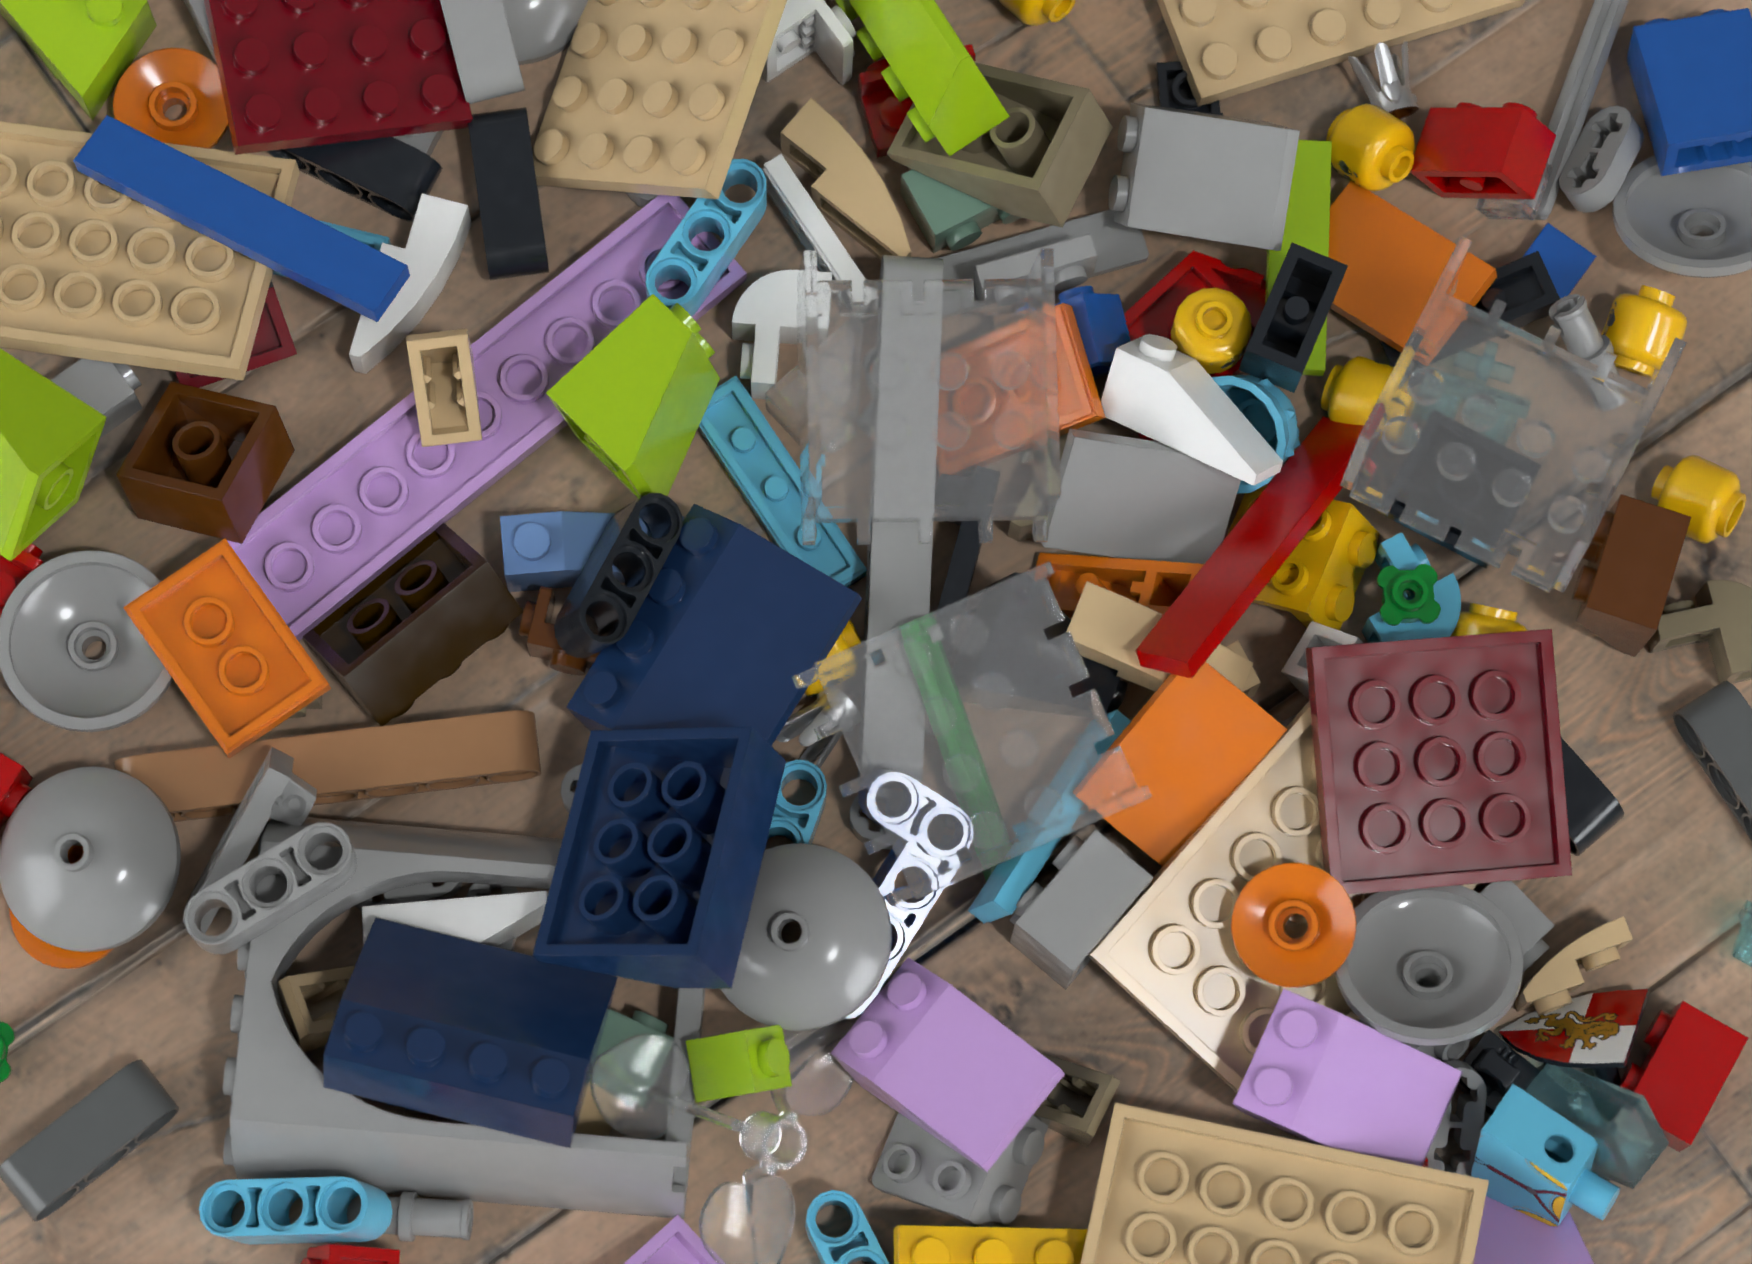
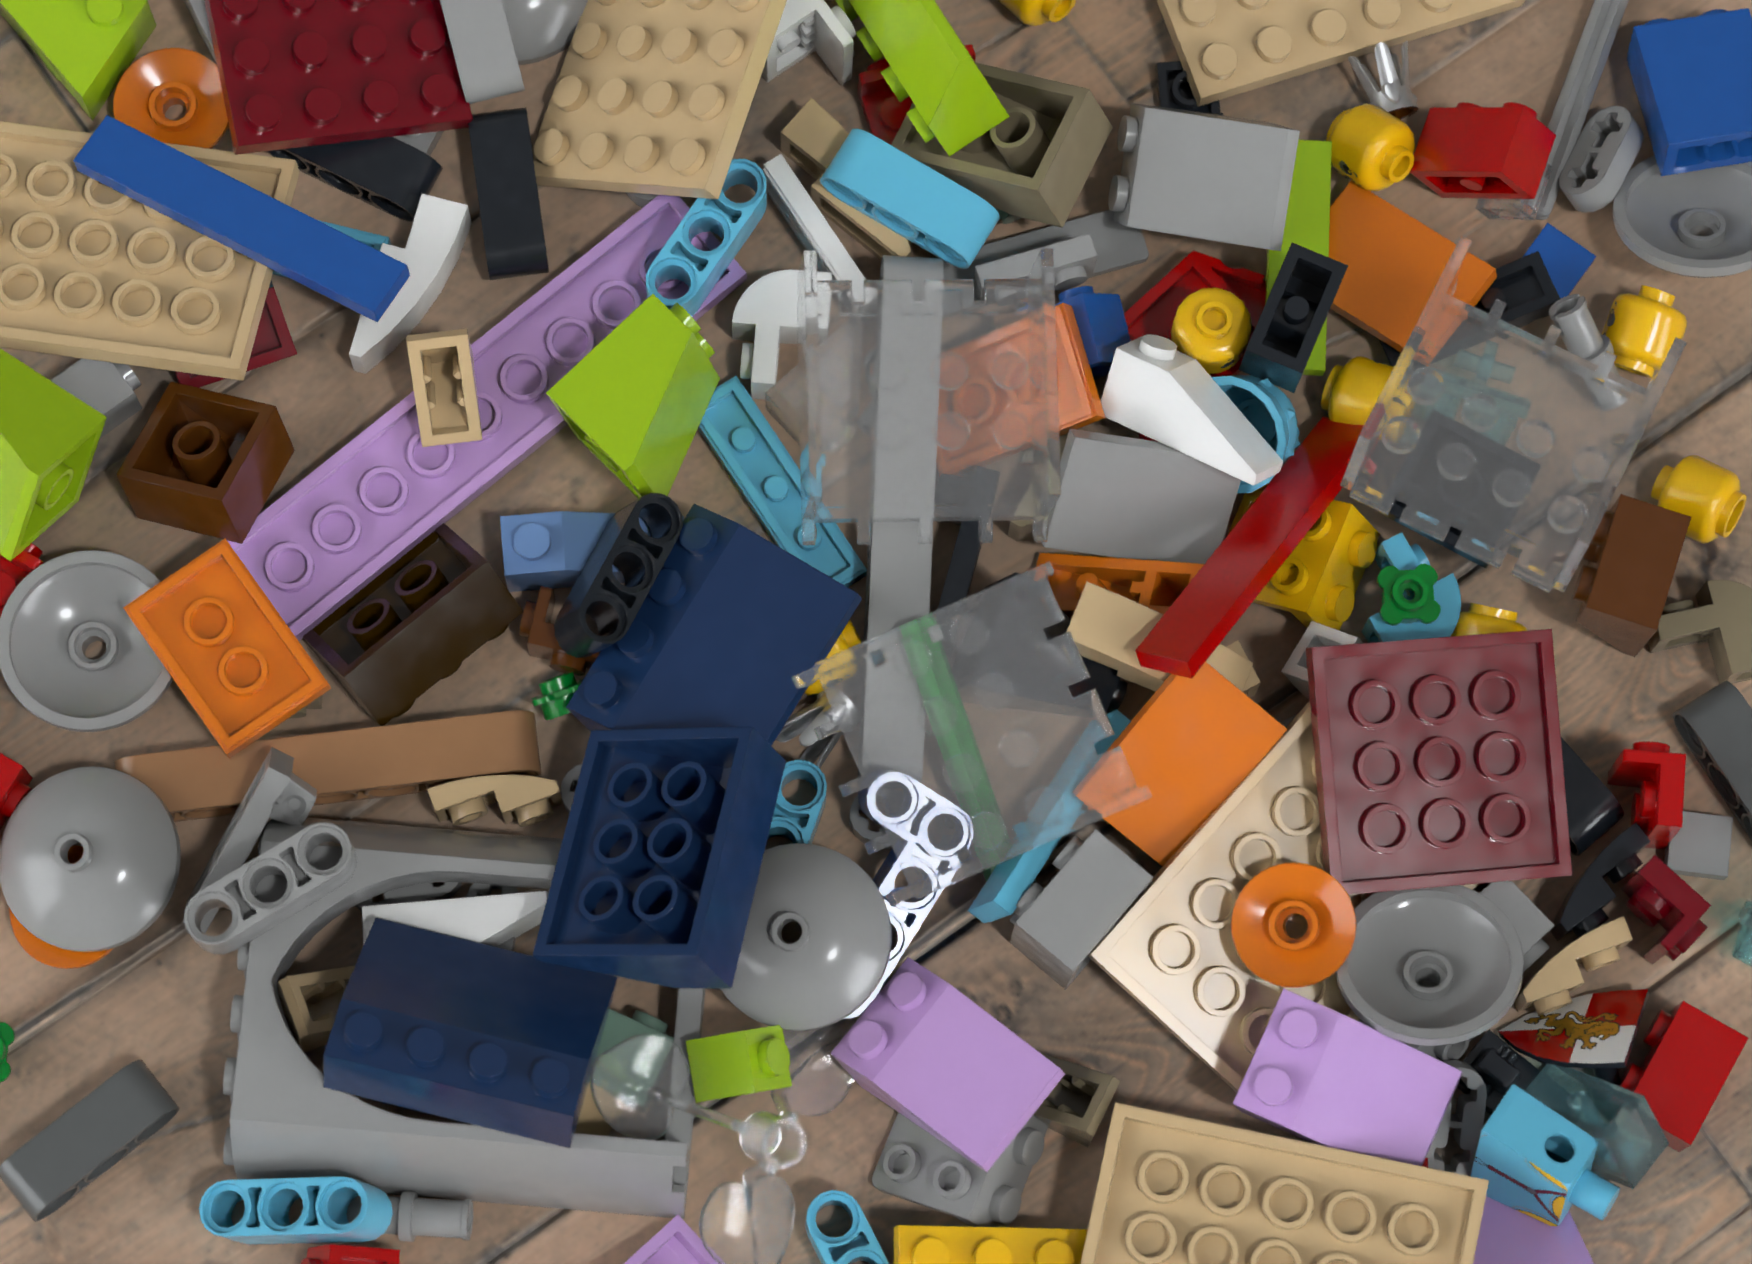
none -> tan slope [427,775,563,827]
none -> green plate [531,671,583,720]
none -> medium azure beam [820,129,1000,269]
none -> black slope [1550,822,1651,941]
none -> red bracket [1607,741,1686,850]
none -> dark red bracket [1621,855,1711,965]
none -> light grey tile [1664,811,1733,880]

